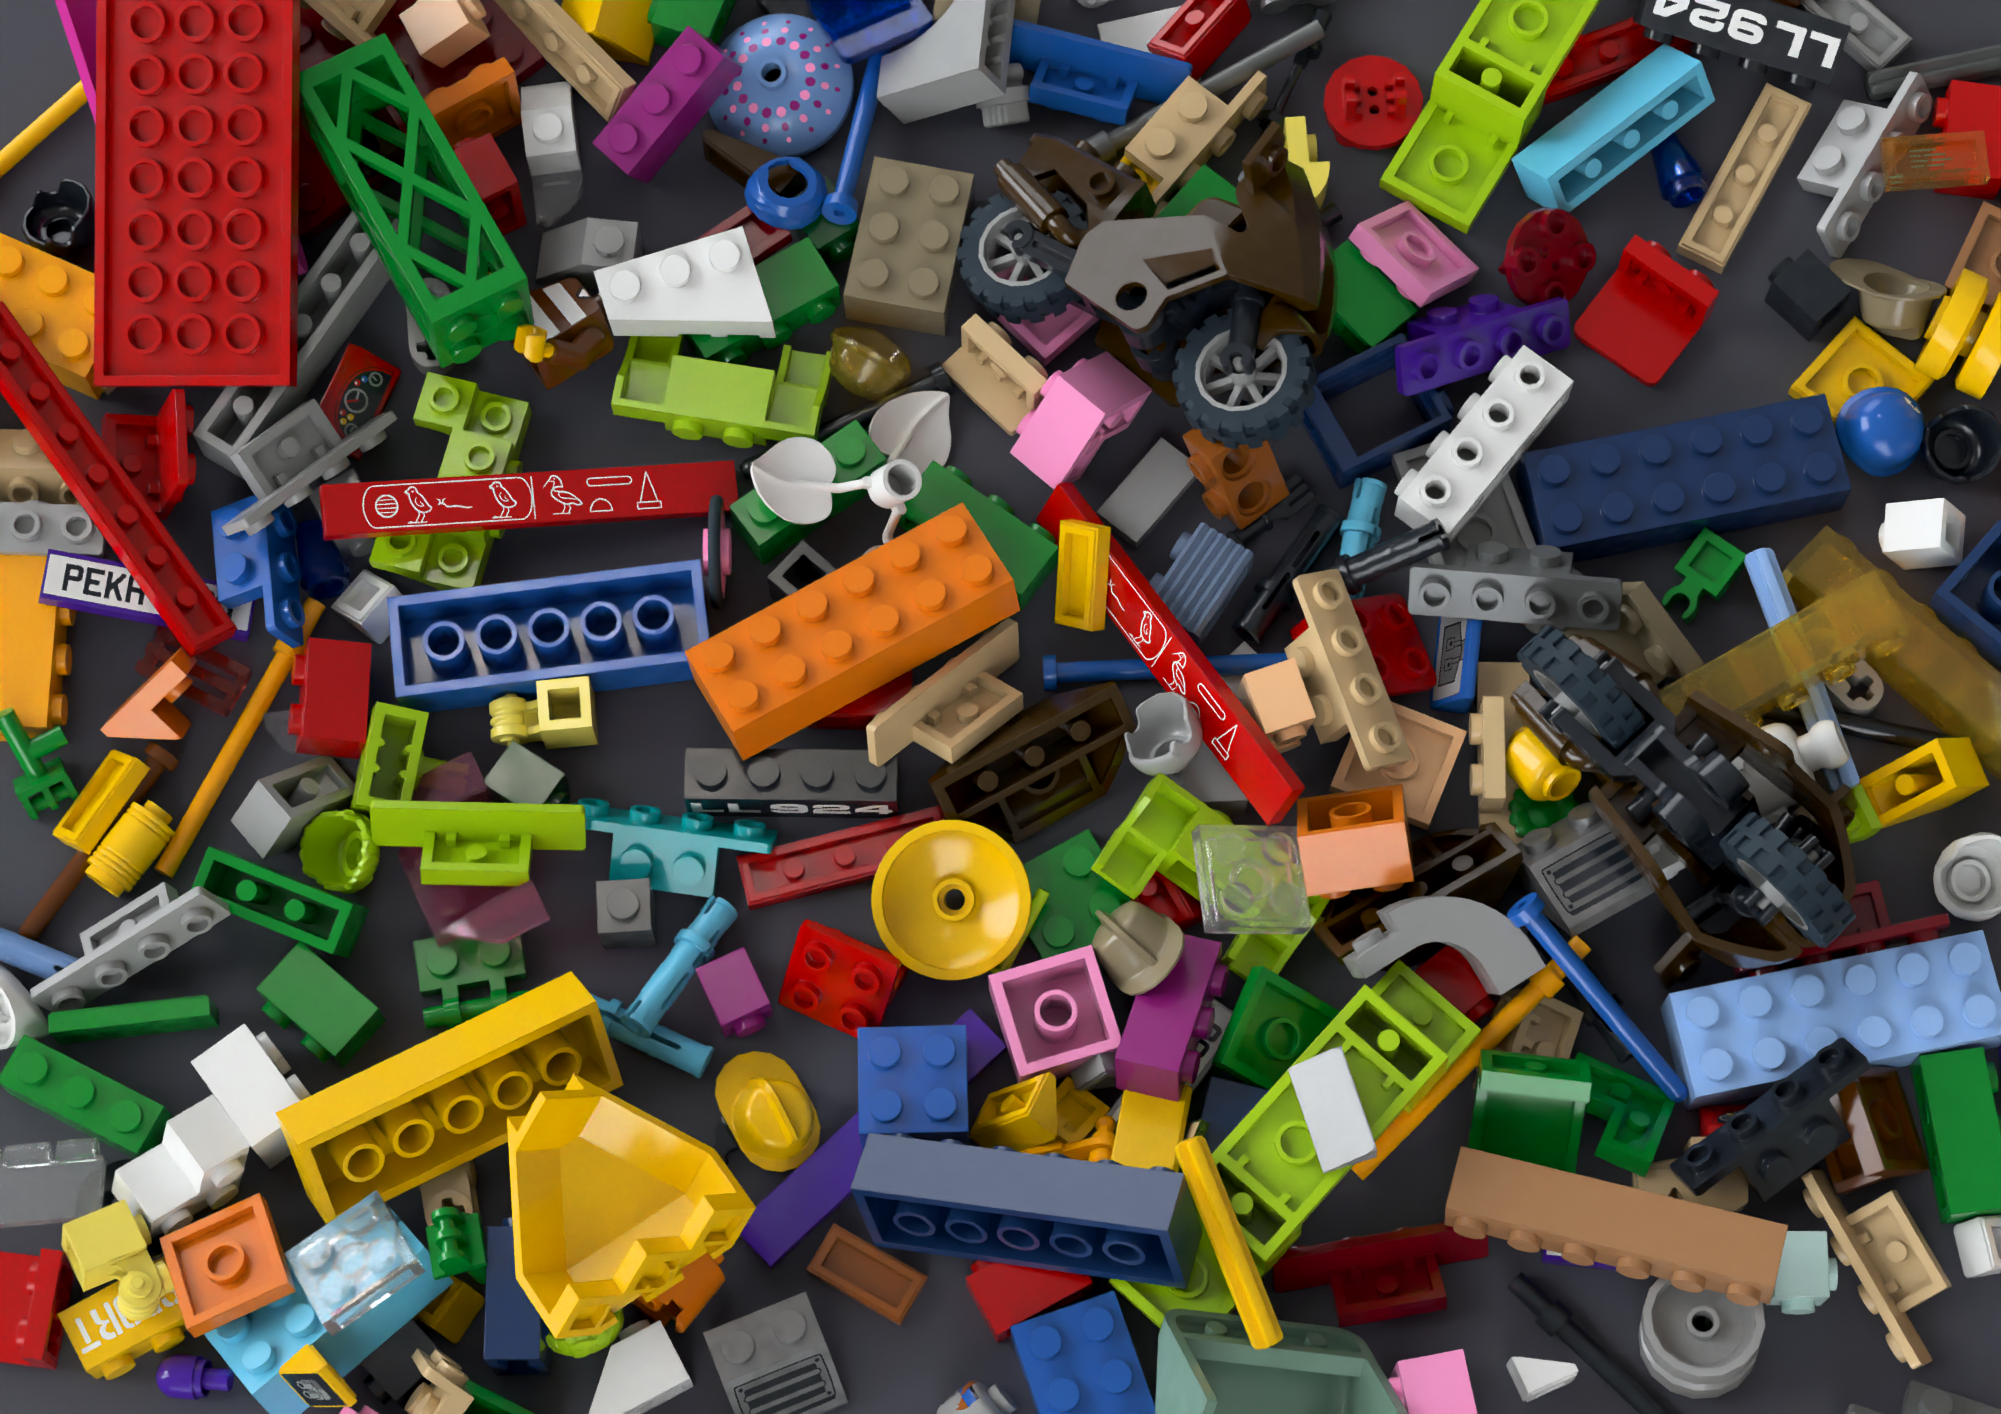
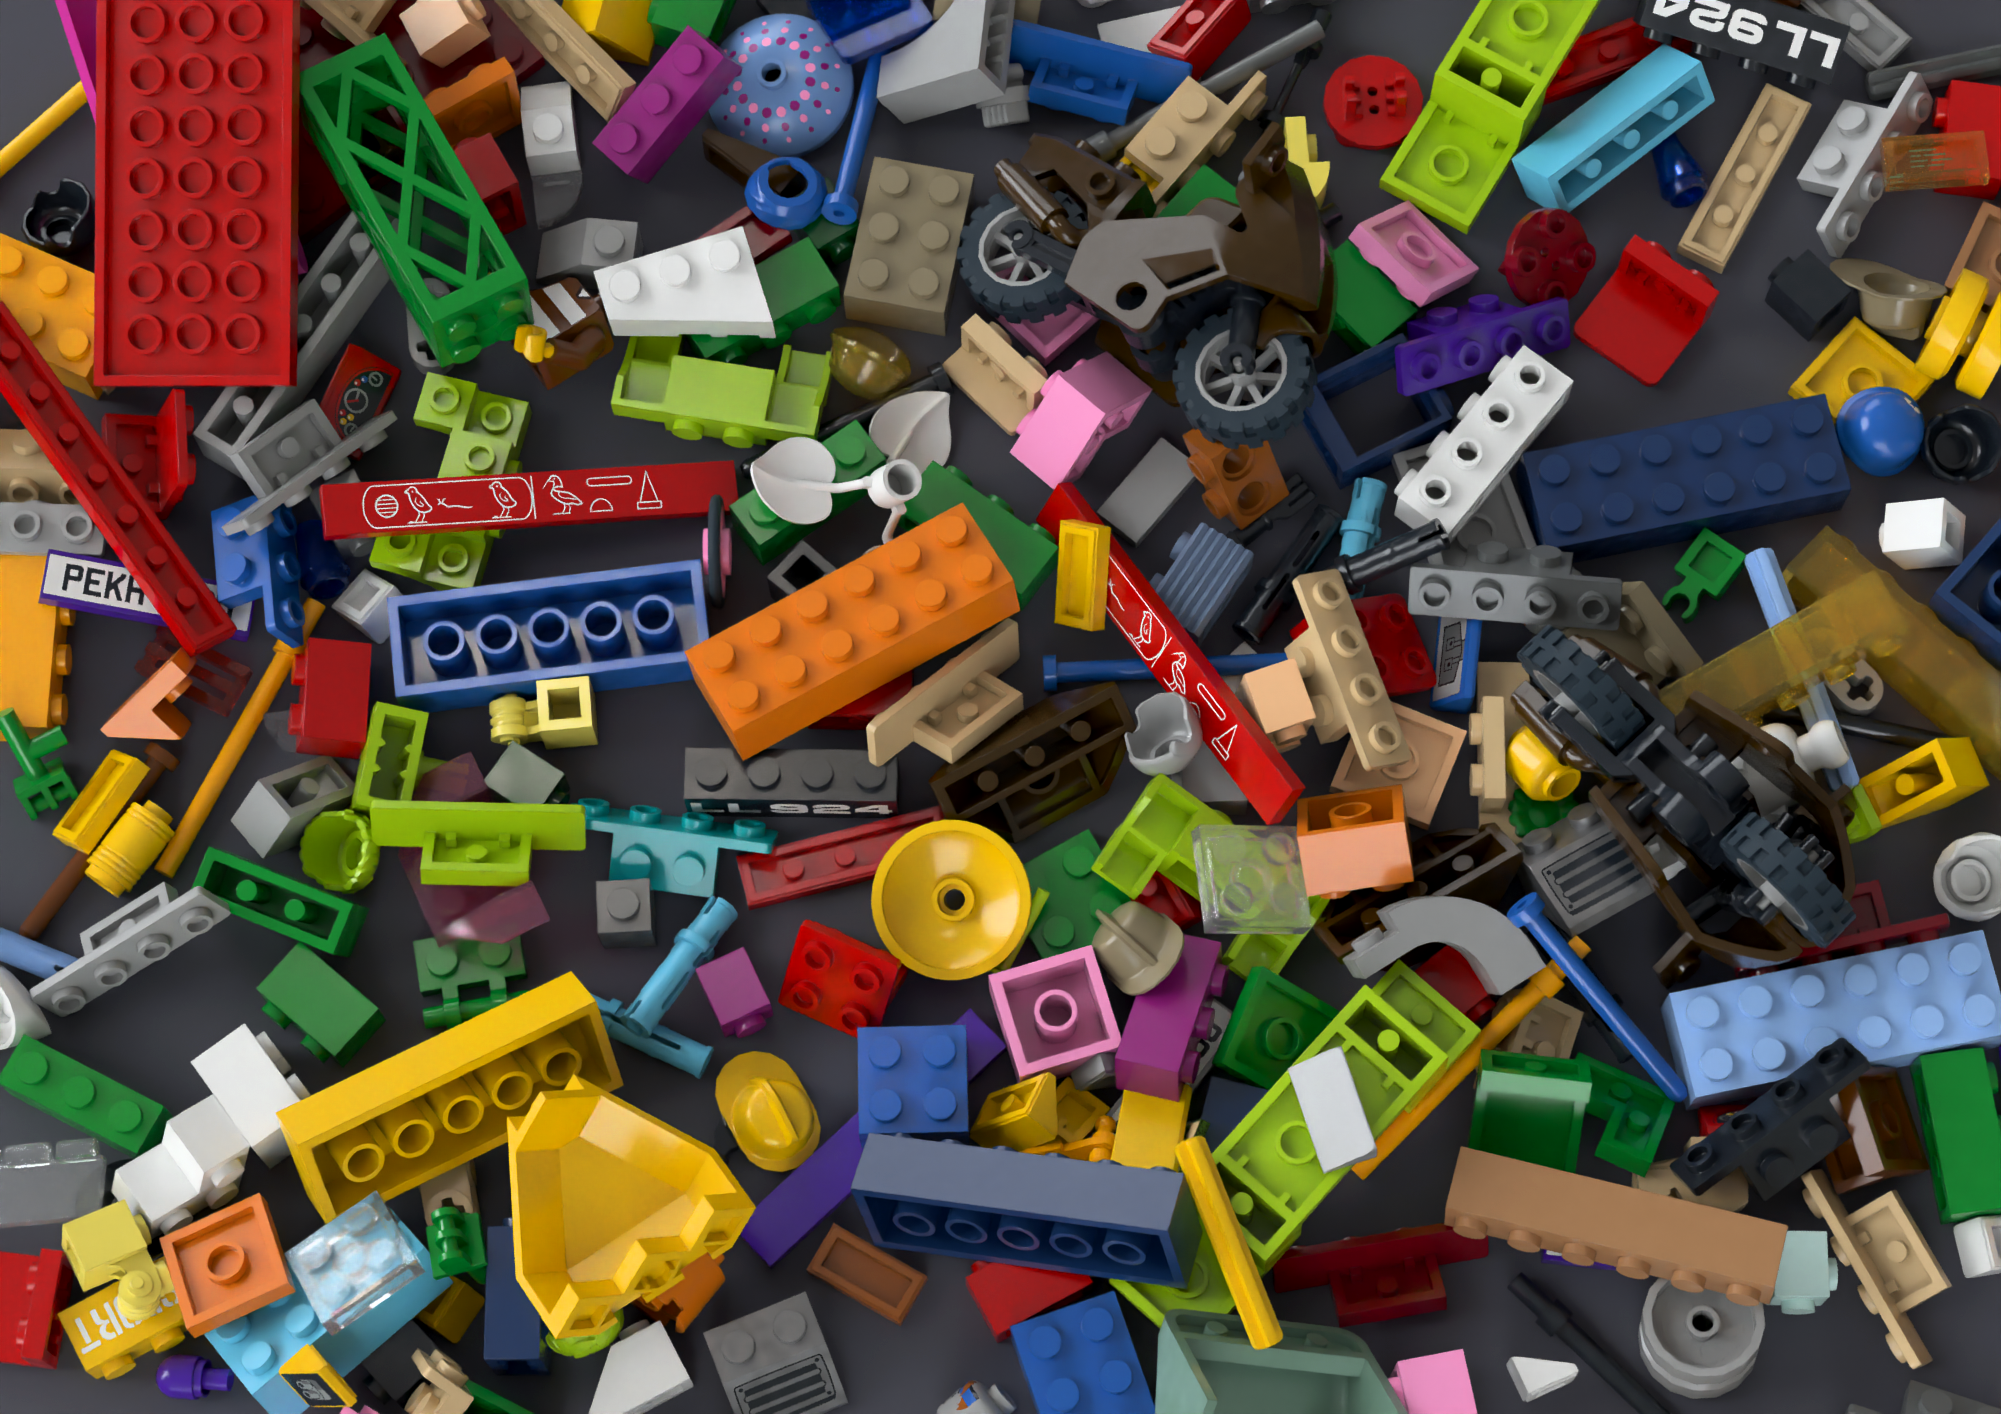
green tile [48,995,220,1045] -> none

